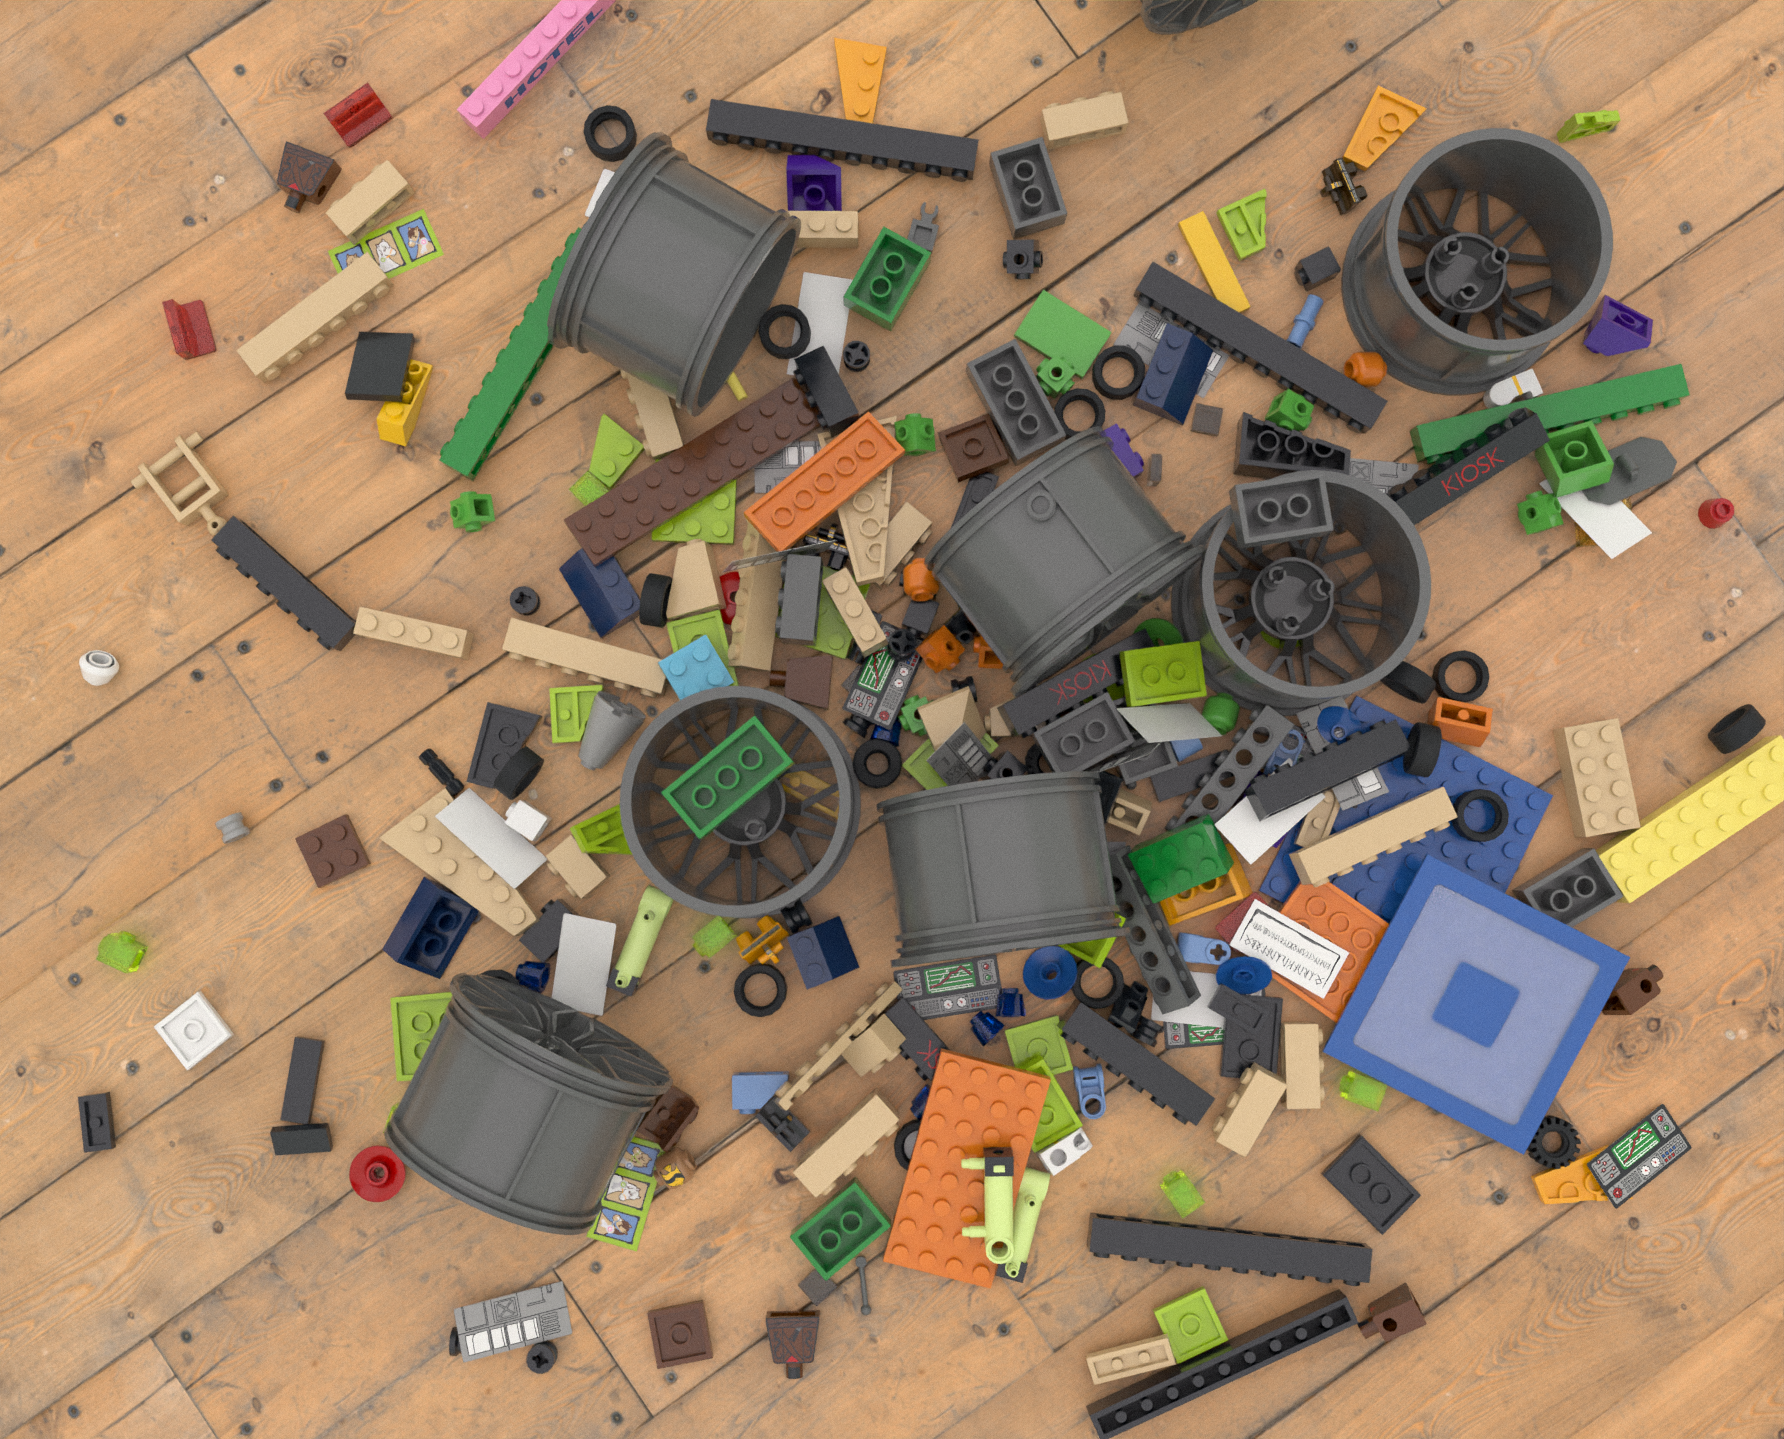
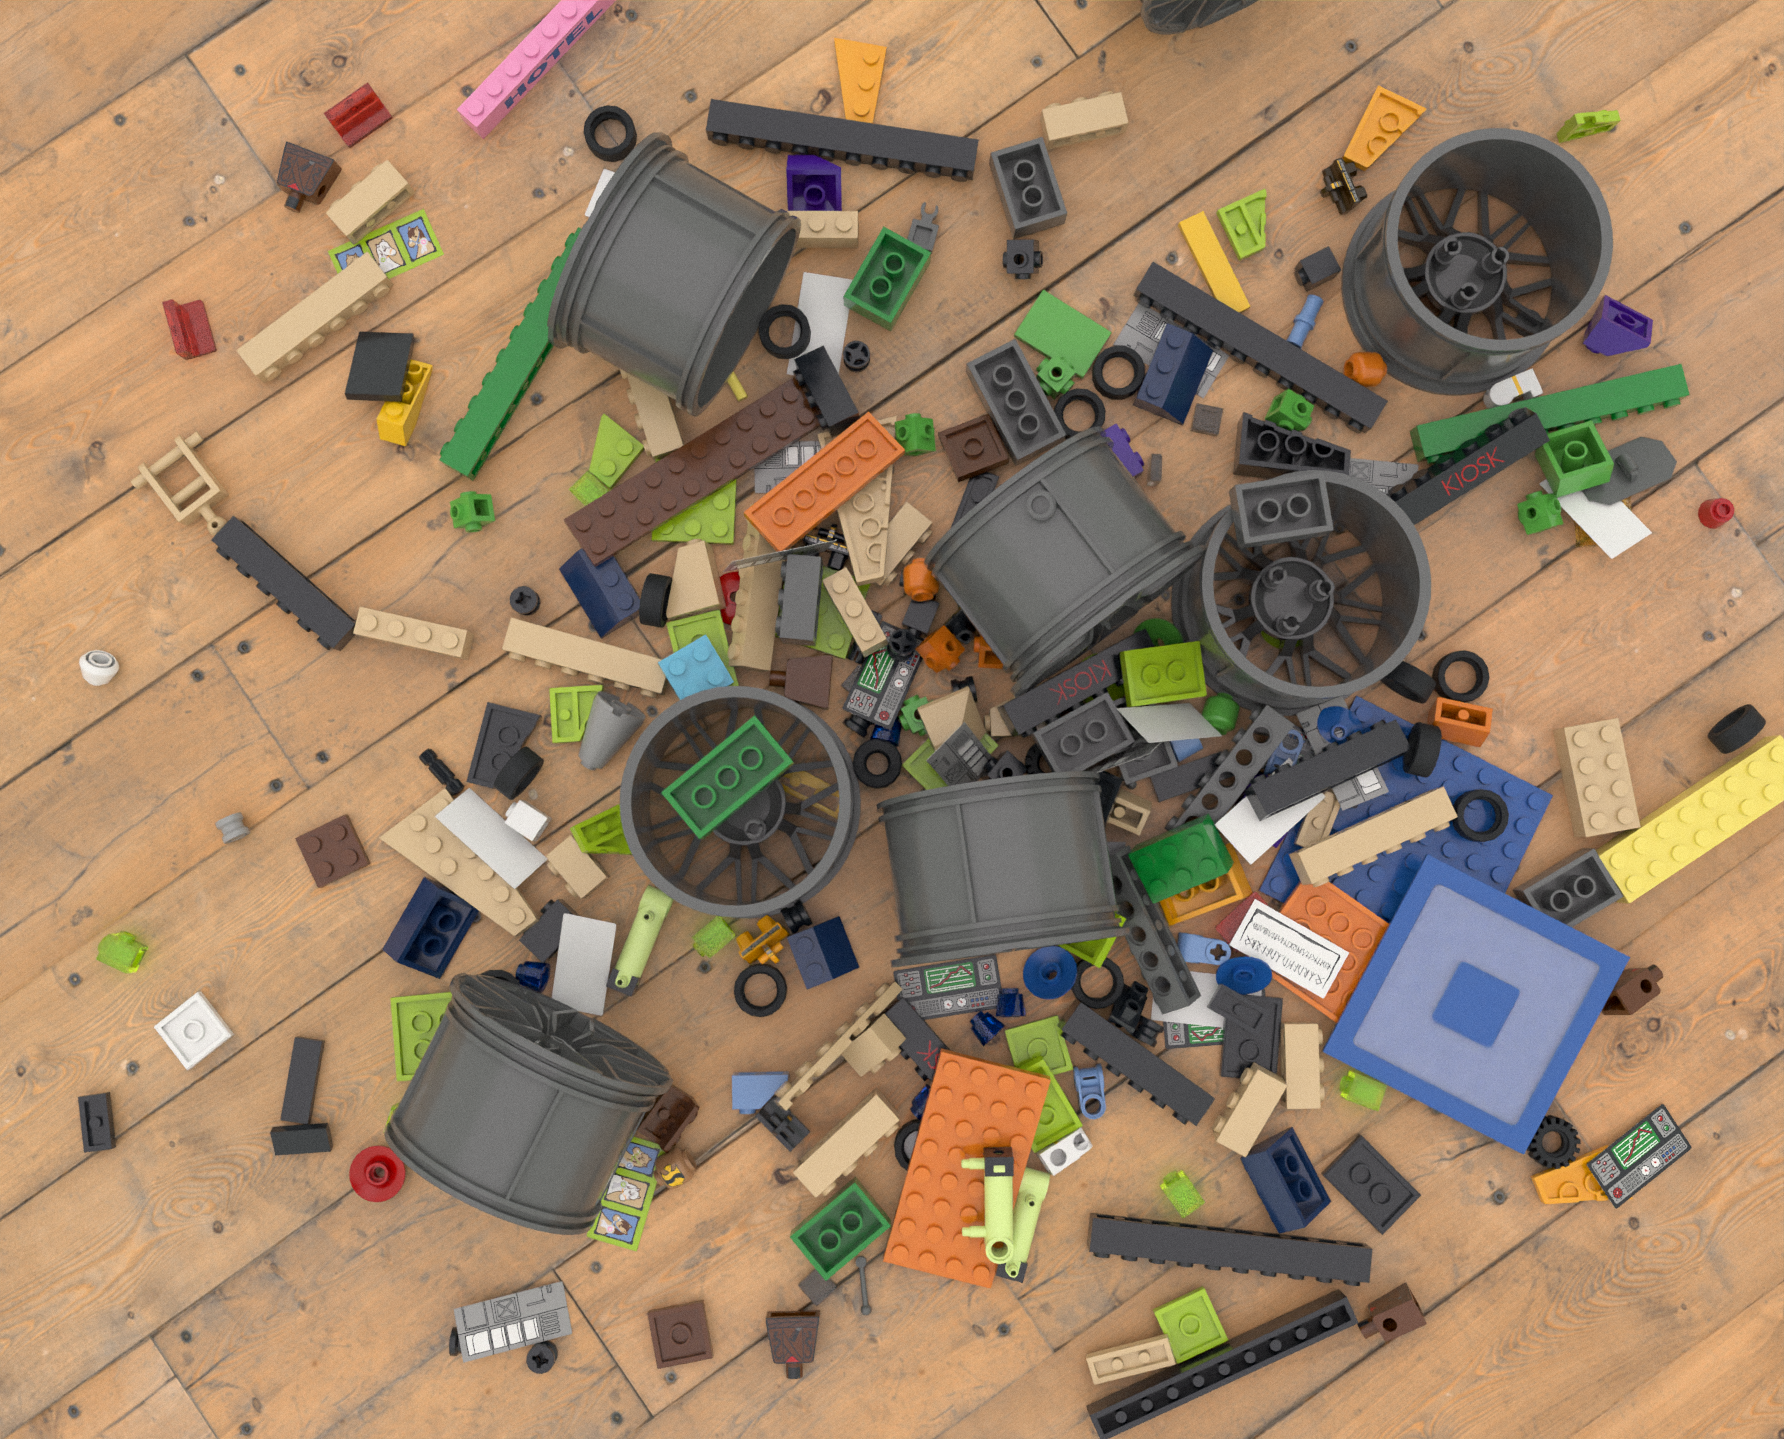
none -> dark blue slope [1240,1127,1331,1234]

